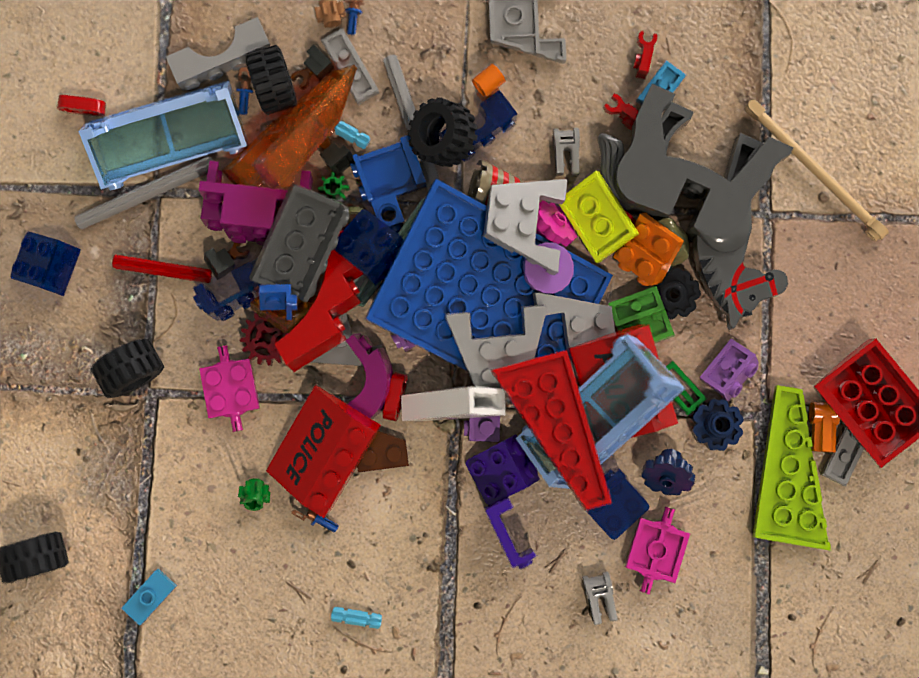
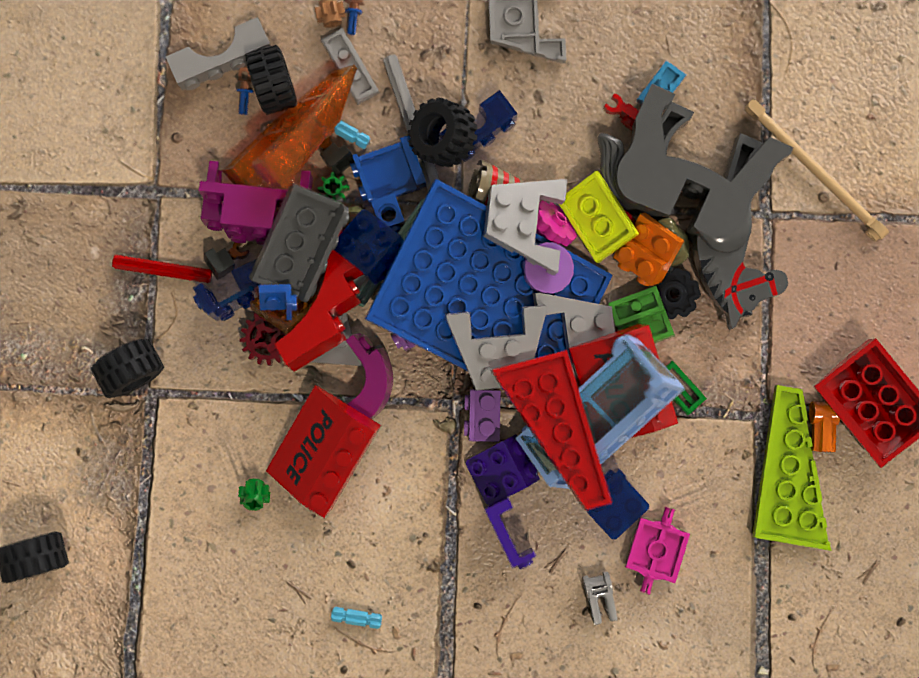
clear blue bracket [10,232,81,296] -> none
red beam [57,95,106,117] -> none
light grey axle [74,157,213,229] -> none
clear light blue windscreen [78,80,248,190] -> none
dark azure plate [121,568,177,626] -> none
dark pink plate [199,345,260,432] -> none
pearl dark grey piece [290,45,334,90] -> none
blue piece [291,509,339,532] -> none
reddish brown wing [357,431,409,473] -> none
red beam [383,372,408,422] -> none
white slope [401,387,506,421] -> none
orange piece [472,64,506,102] -> none
light grey piece [553,128,580,176] -> none
red plate [633,31,657,79] -> none
dark blue plant [641,449,695,495] -> none
dark blue plant [691,399,744,451] -> none
medium lavender bracket [699,339,759,402] -> none
light grey tile [820,425,864,486] -> none

